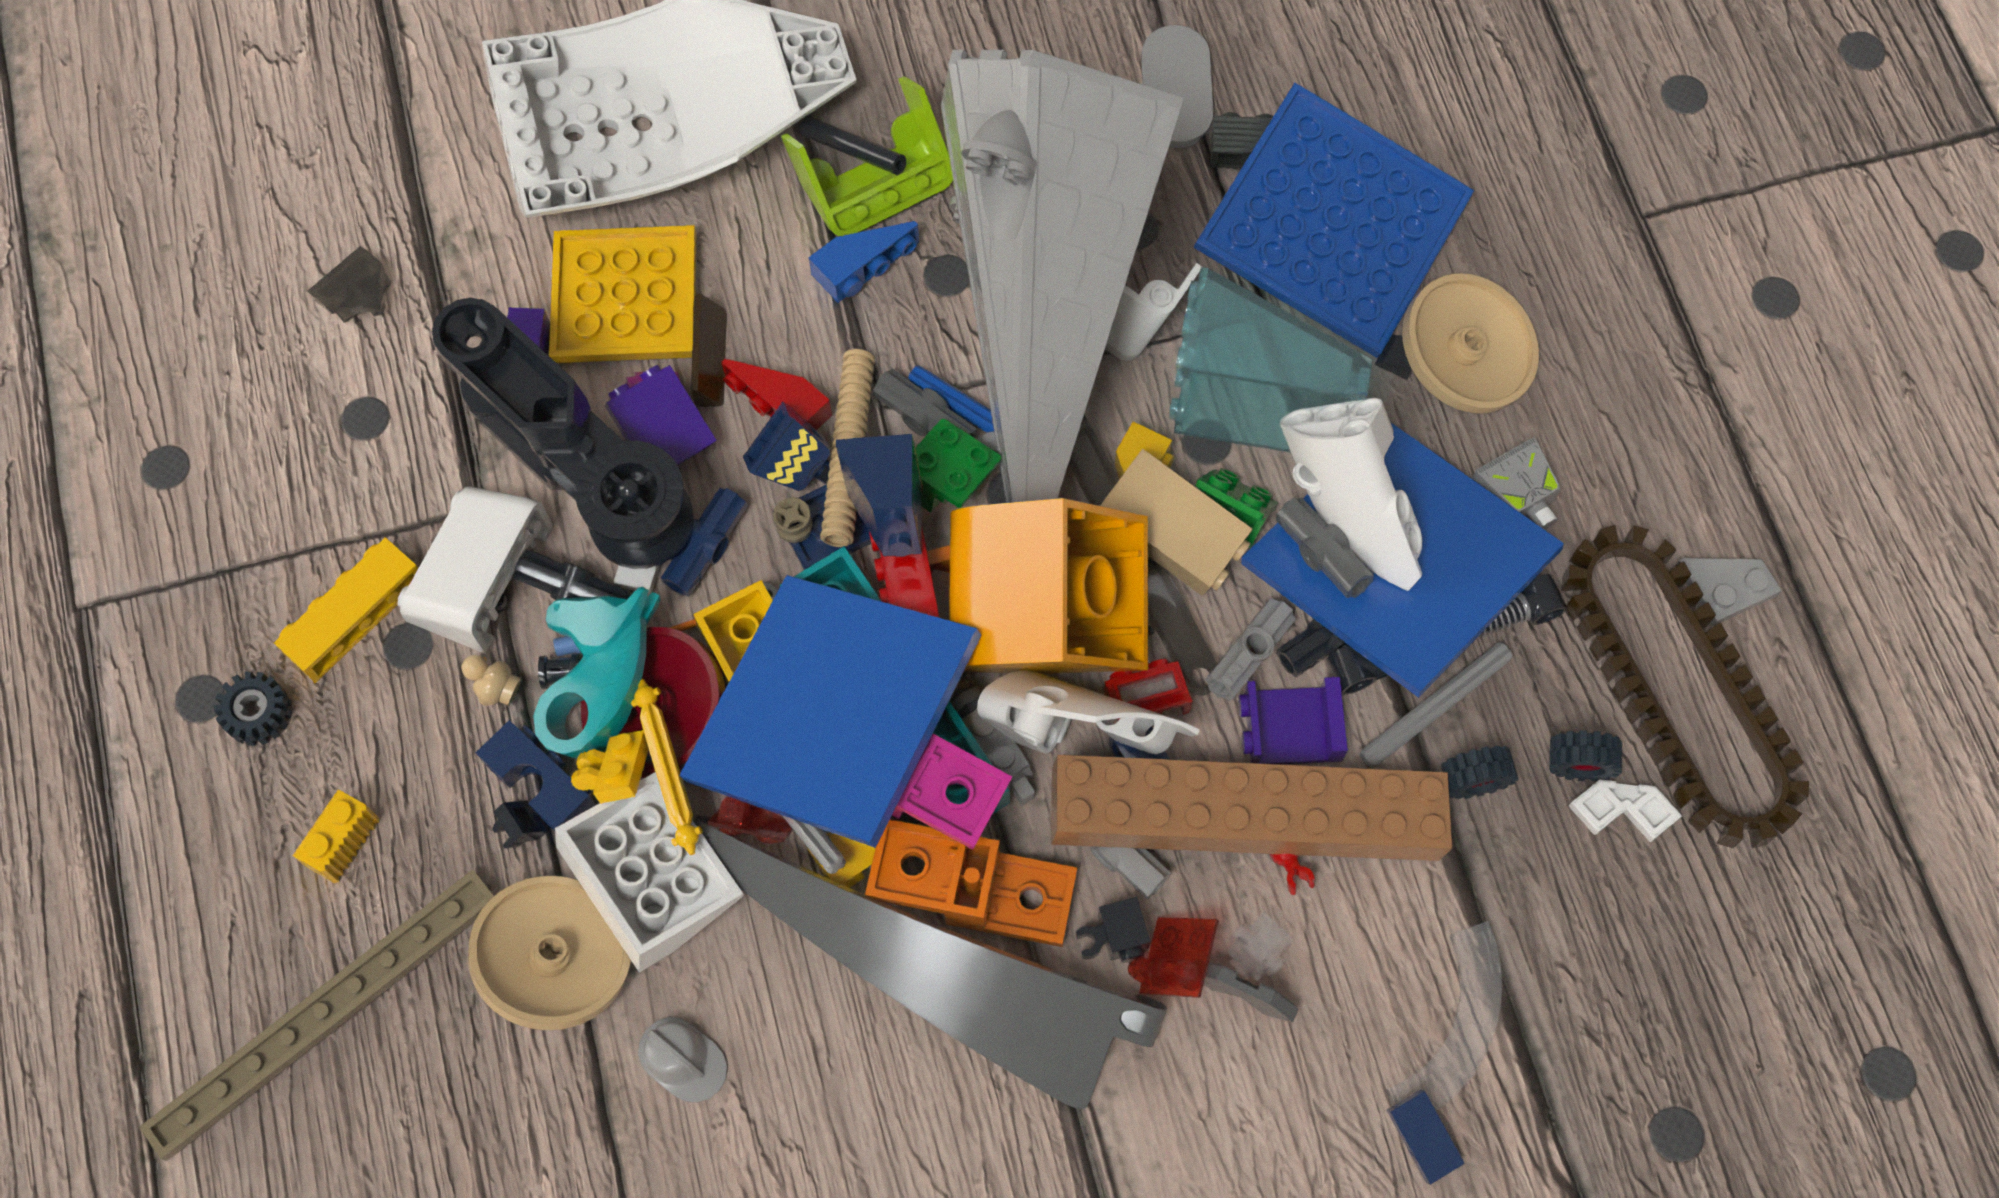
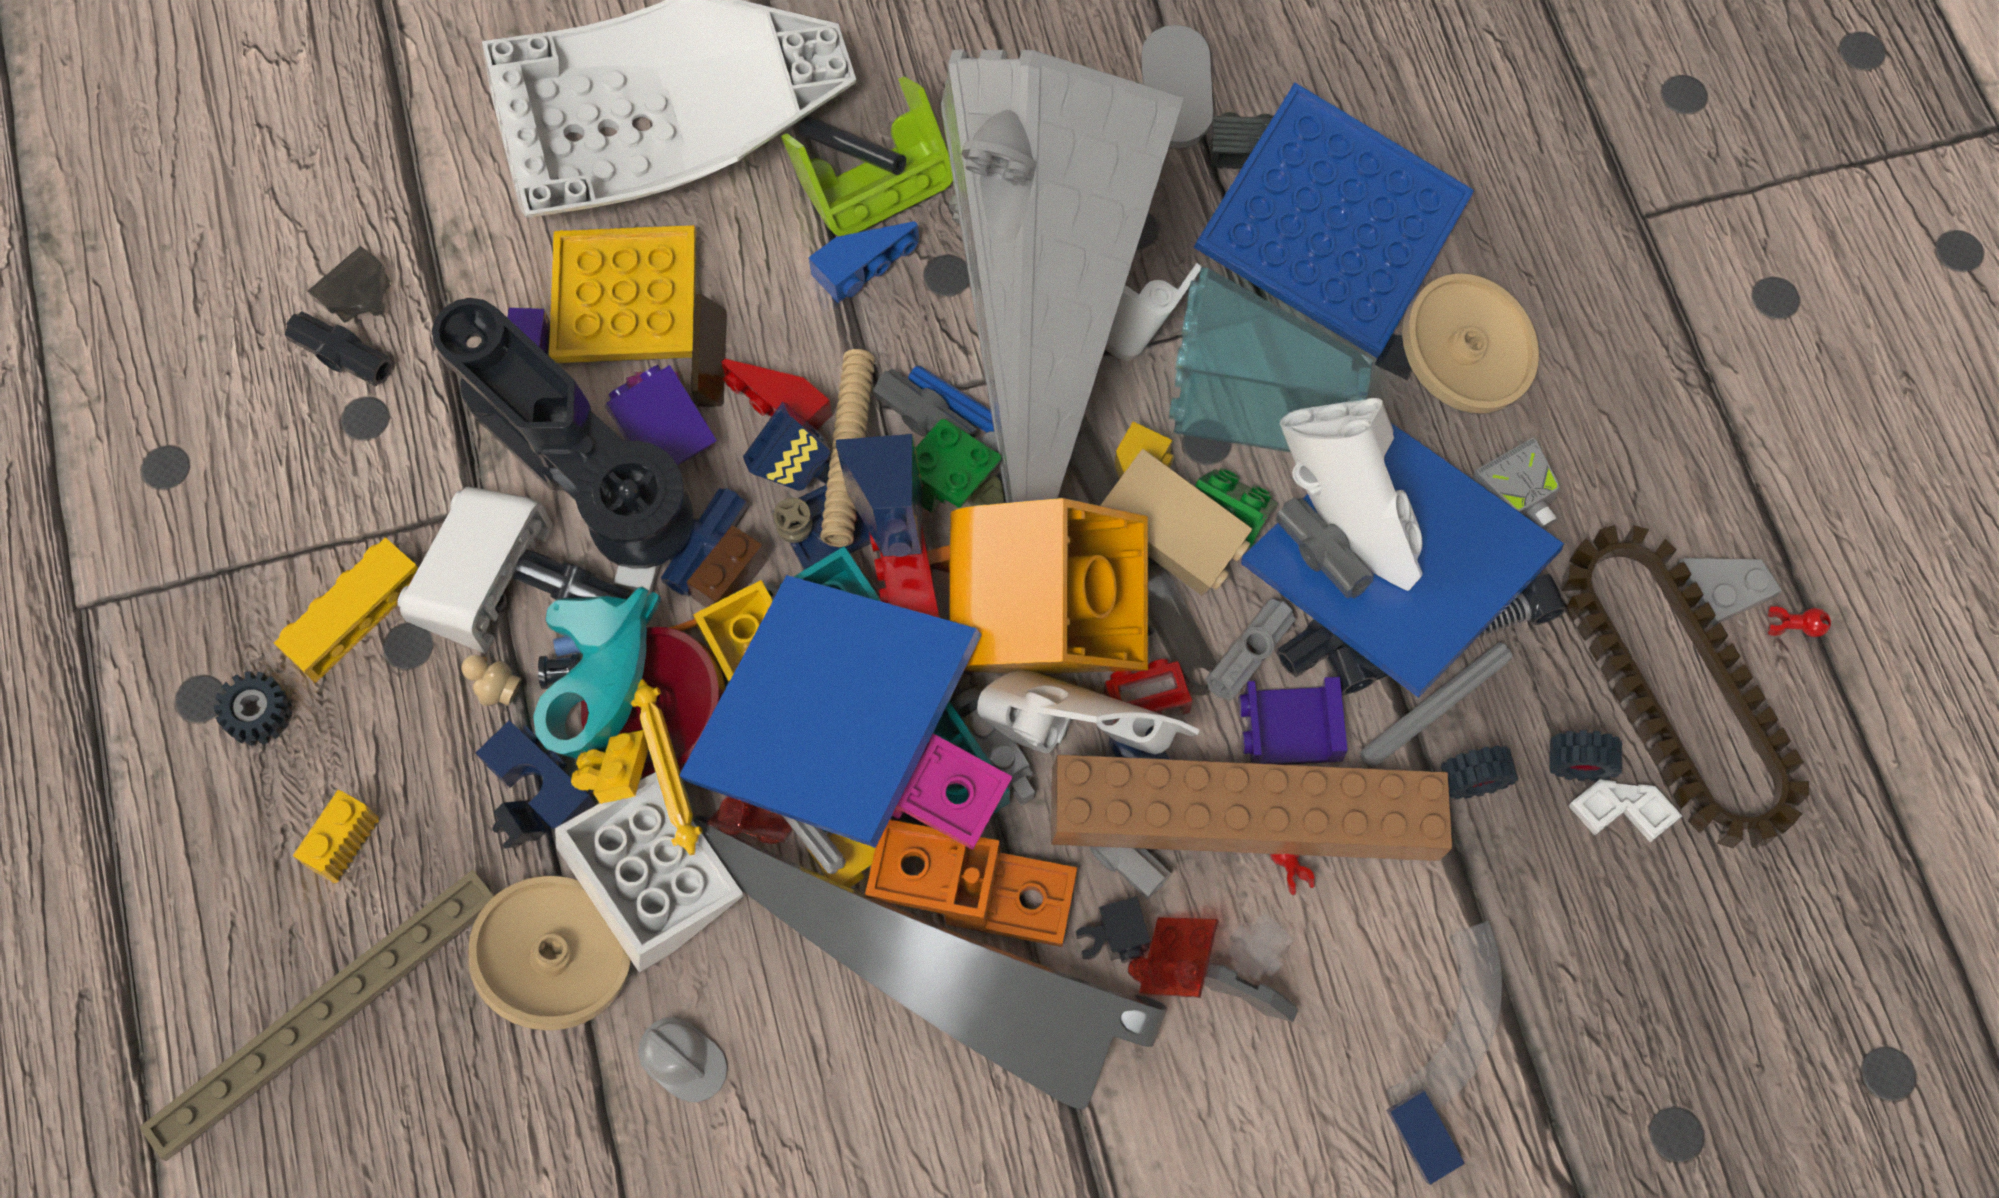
none -> black piece [284,311,393,387]
none -> reddish brown brick [686,525,767,607]
none -> olive tile [967,474,1004,506]
none -> red arm [1768,606,1831,638]

